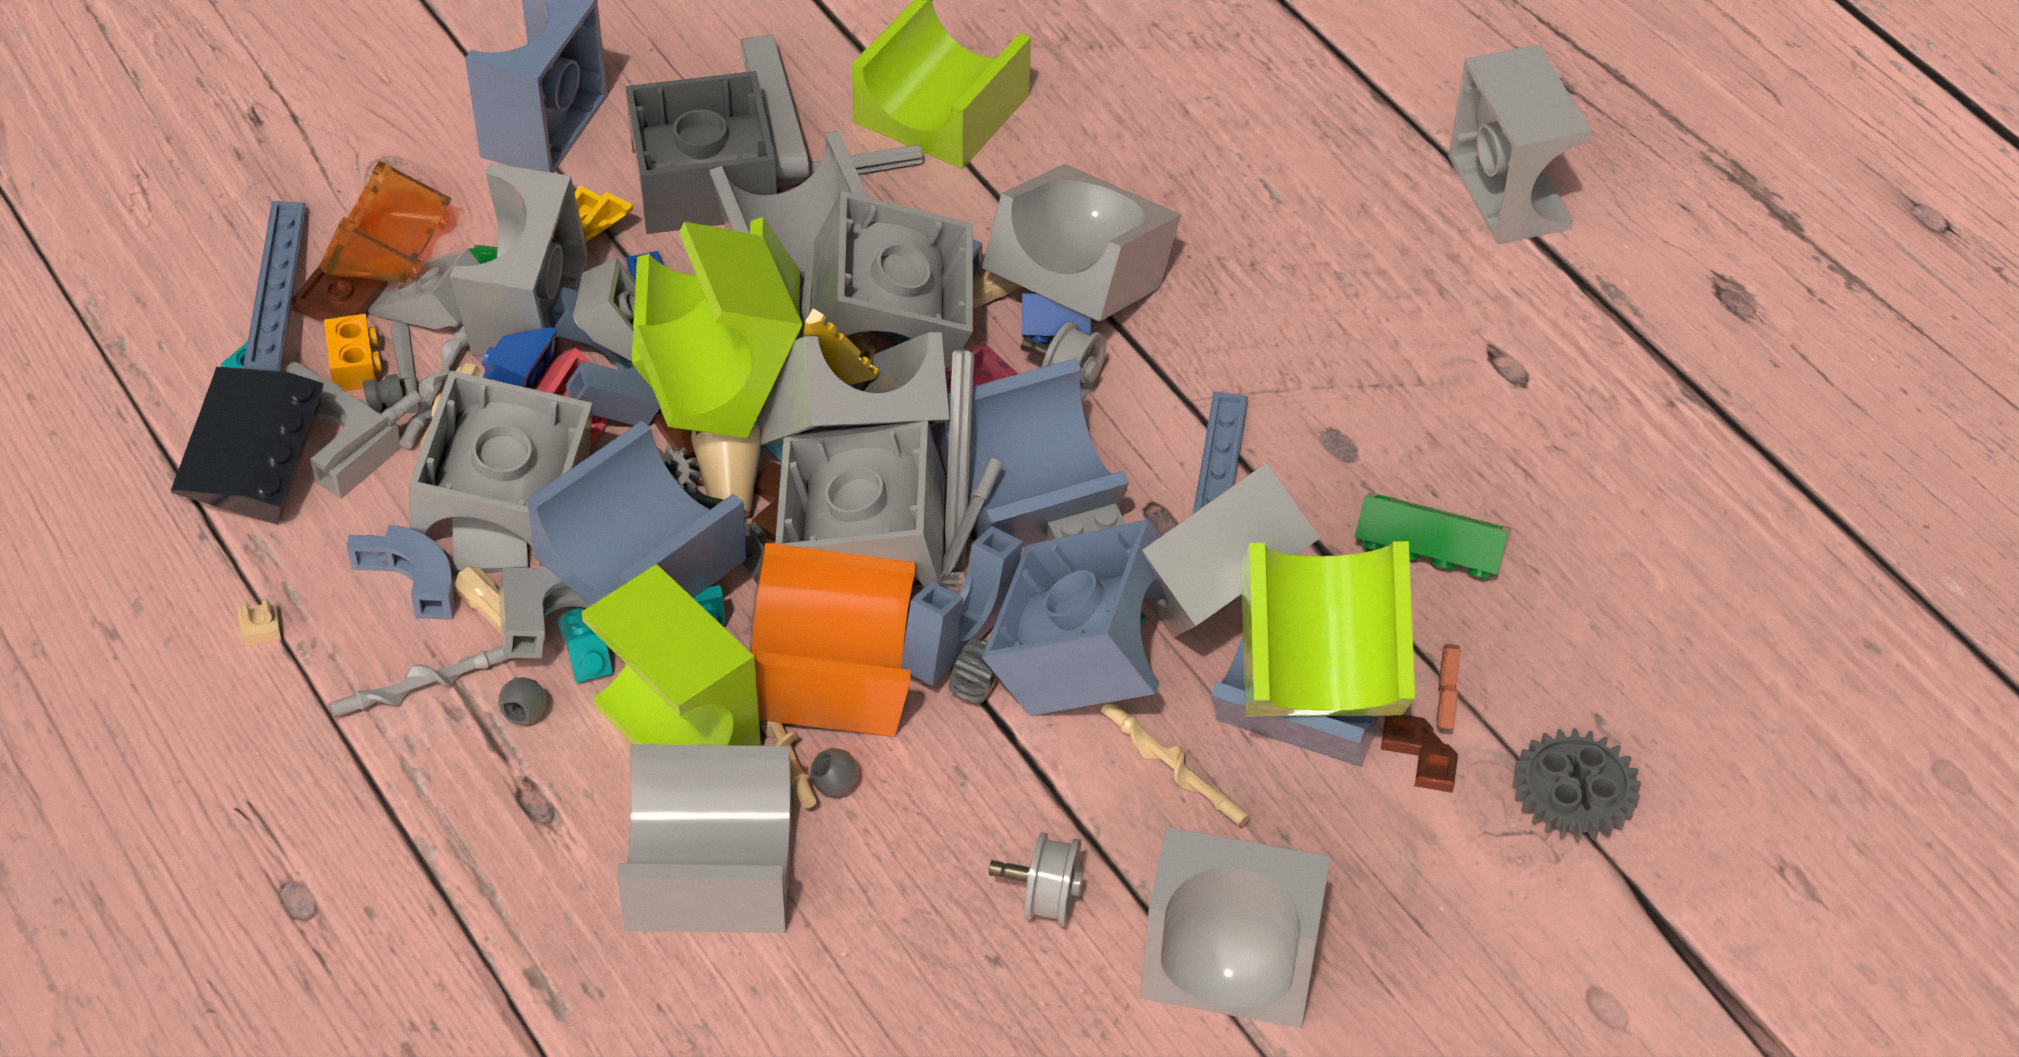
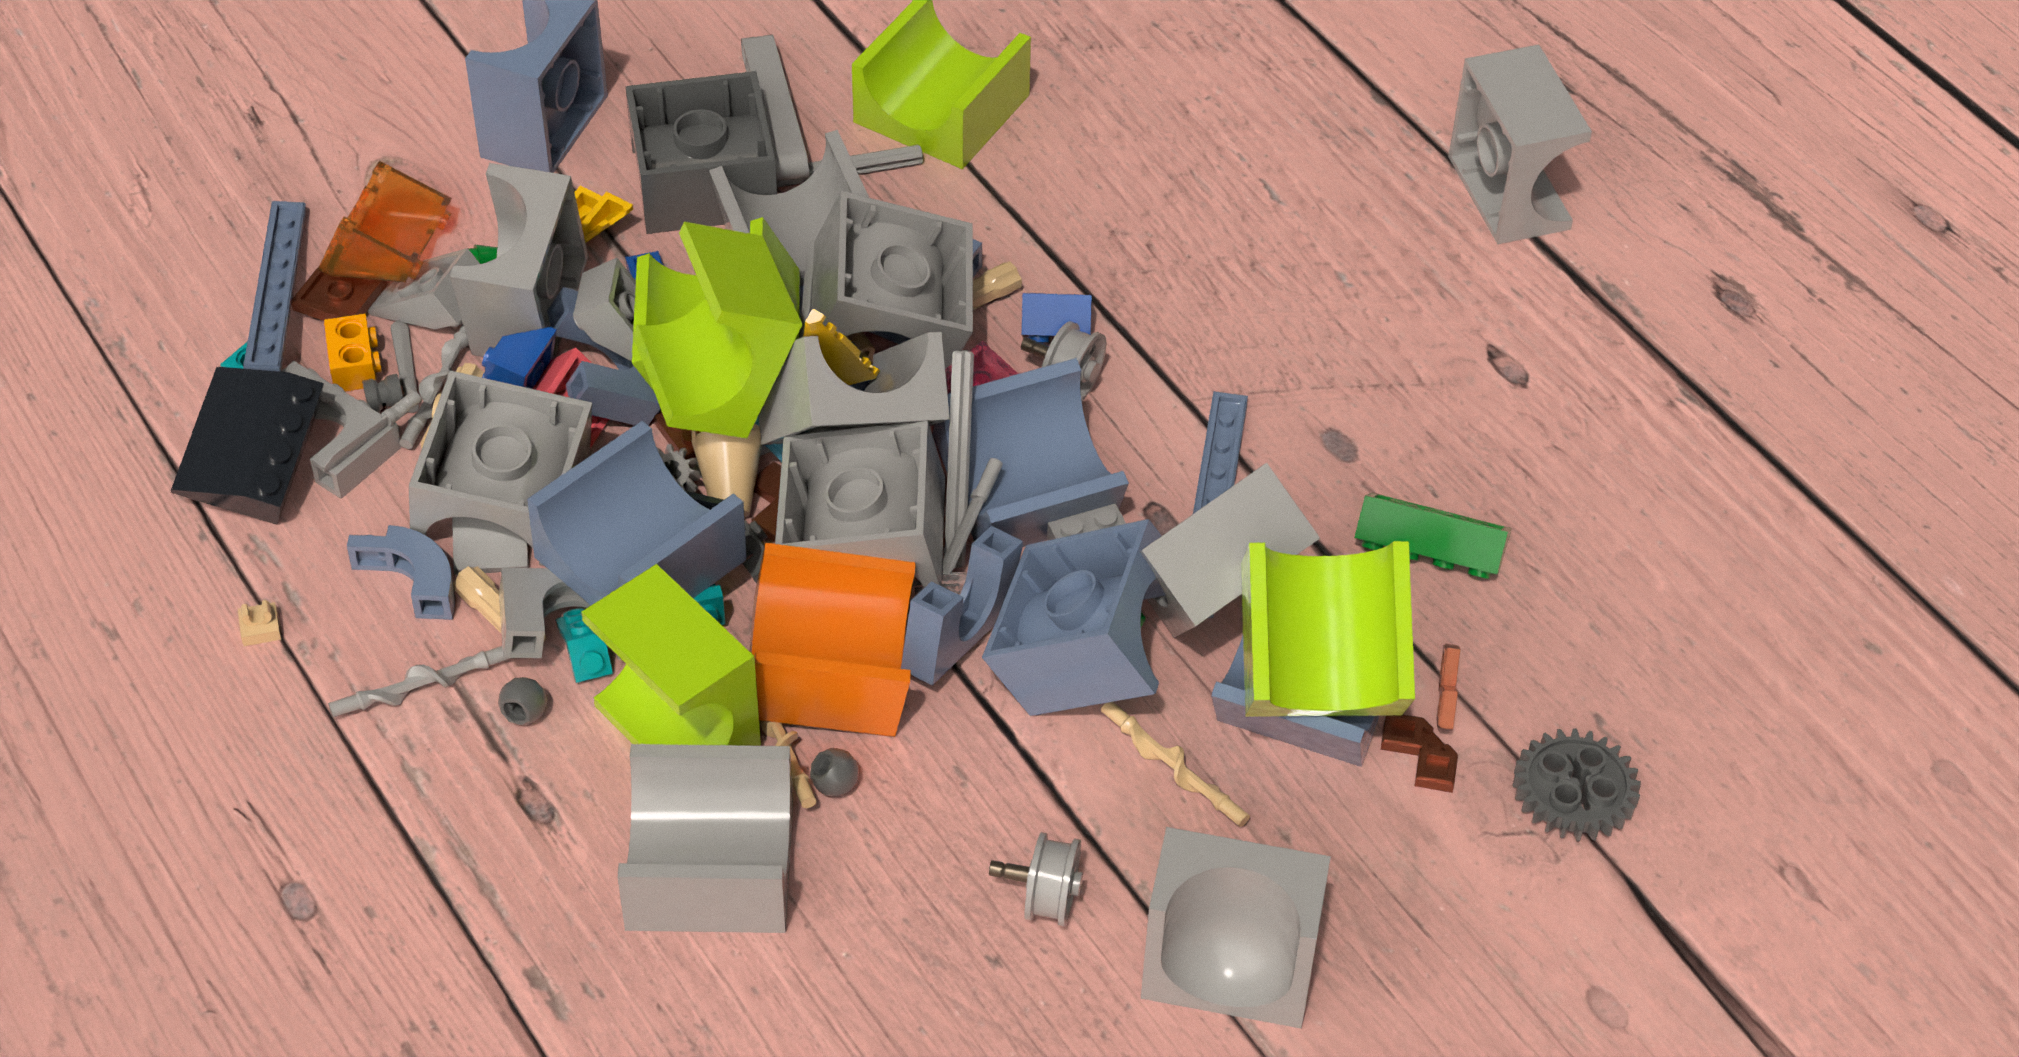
dark grey gear [948,638,998,704] -> none
light grey piece [982,164,1181,322] -> none

